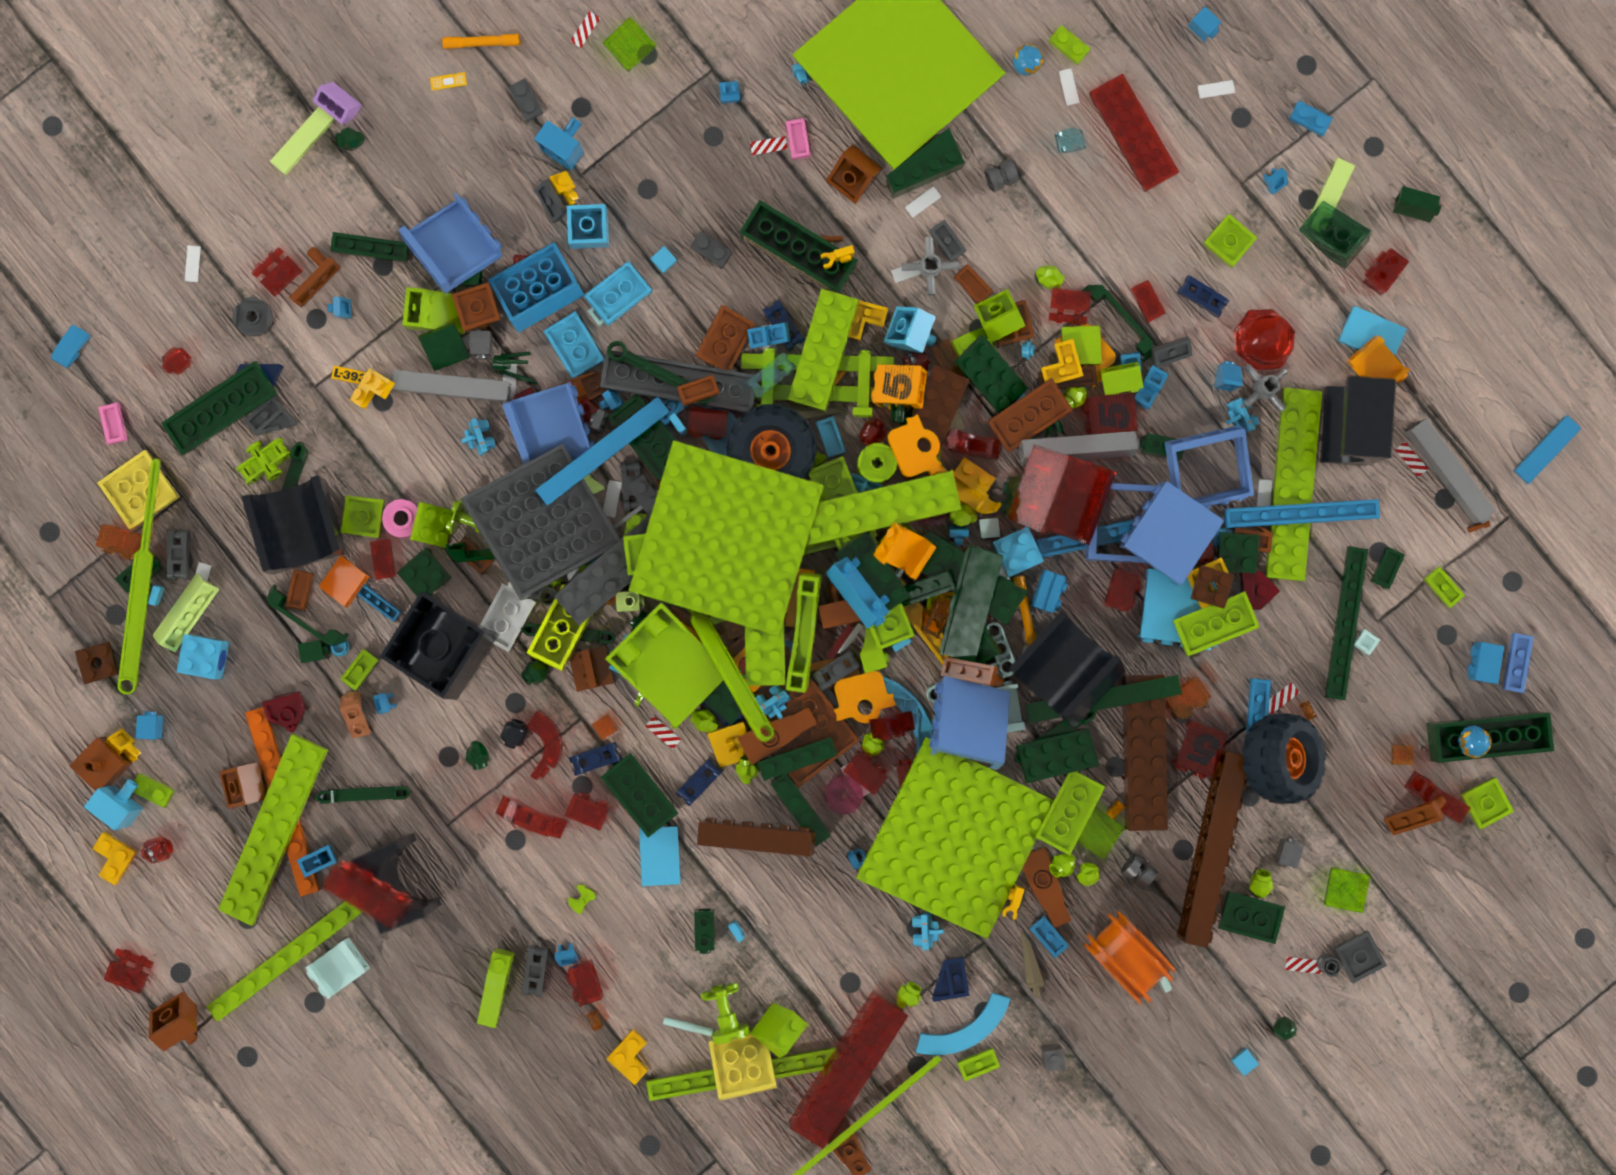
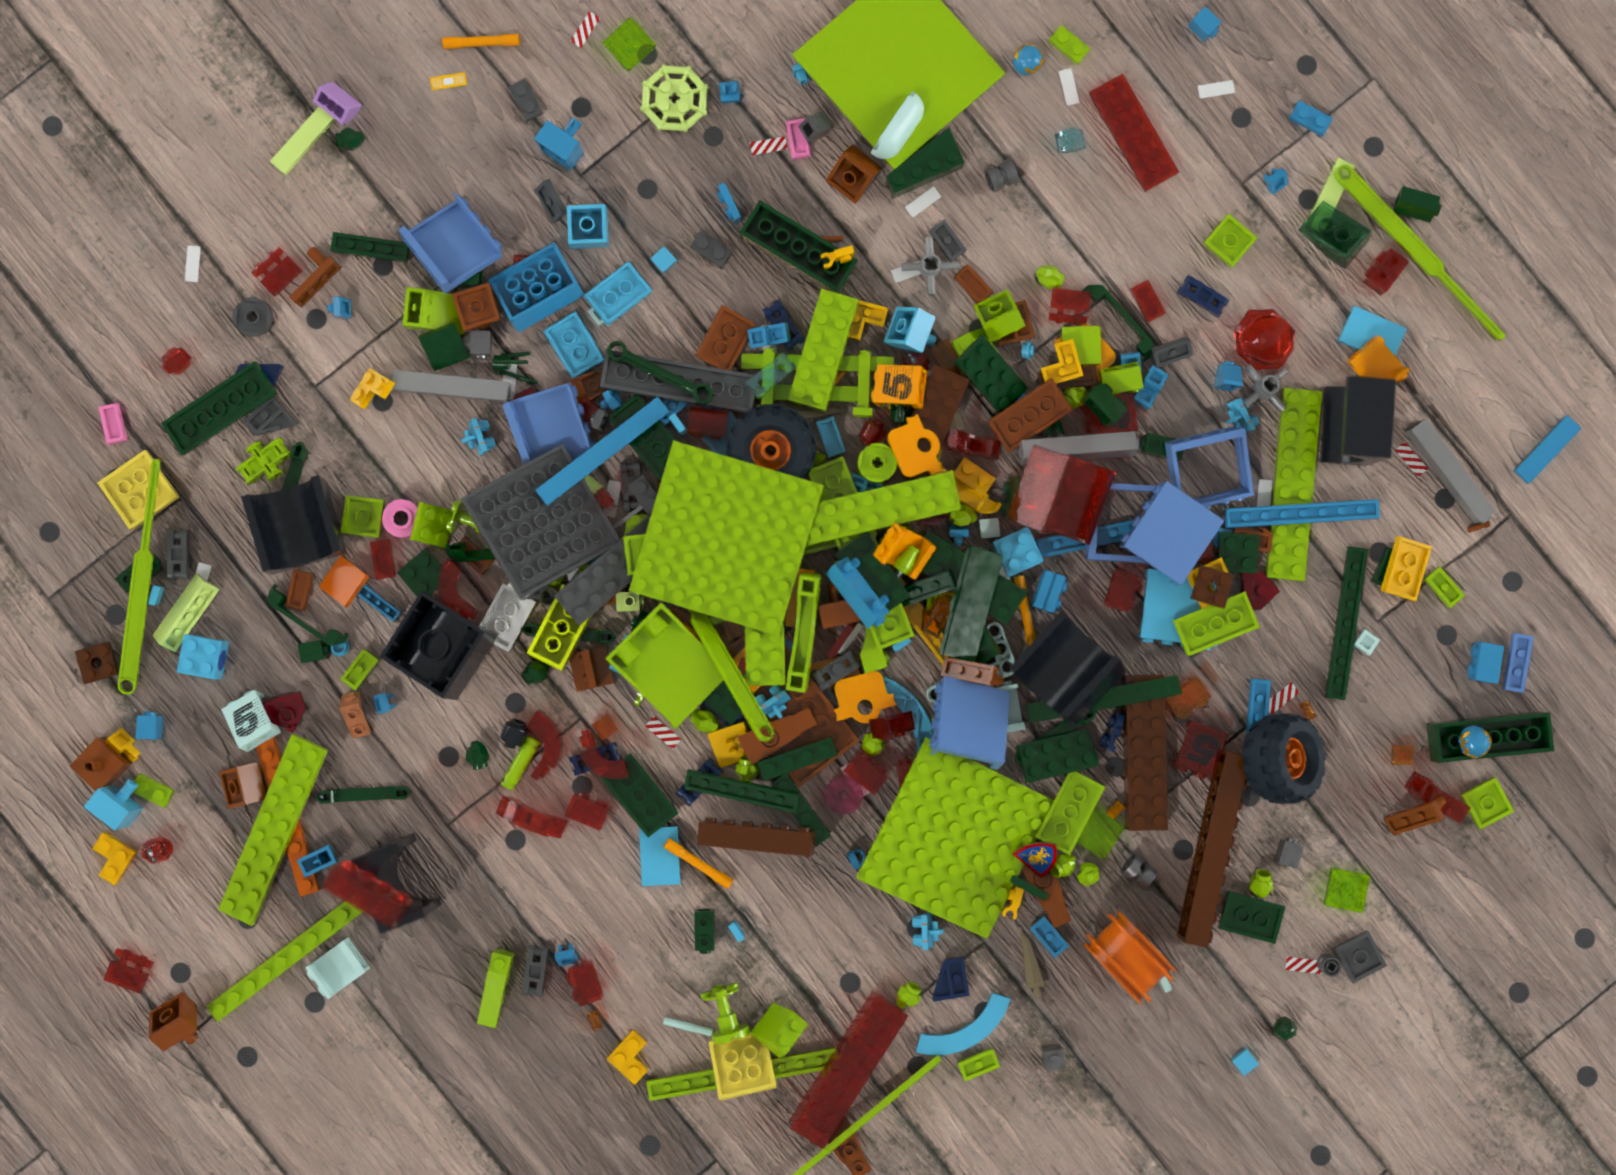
dark azure slope [51,325,91,369] -> none
clear orange brick [95,524,142,560] -> none
yellow sticker [331,366,366,384] -> none
yellow plate [549,170,579,206] -> none
lime piece [568,885,596,914] -> none
dark orange tile [677,374,720,406] -> none
none -> light aqua panel [221,690,281,752]
none -> clear red arch [438,557,478,619]
none -> lime axle [501,735,541,790]
none -> clear red arch [579,729,630,779]
none -> clear red plate [596,487,617,510]
none -> yellowish green plate [640,64,709,133]
none -> light orange piece [663,838,733,889]
none -> dark green tile [684,769,801,814]
none -> dark azure plate [716,182,742,224]
none -> flat silver brick [798,111,833,143]
none -> light aqua brick [871,91,924,159]
none -> lime cone [894,545,920,575]
none -> dark green tile [1010,875,1051,901]
none -> shield [1013,842,1058,878]
none -> dark green slope [1081,382,1127,428]
none -> dark blue wing [1100,712,1125,752]
none -> lime piece [1334,165,1505,340]
none -> yellow tile [1380,536,1432,602]

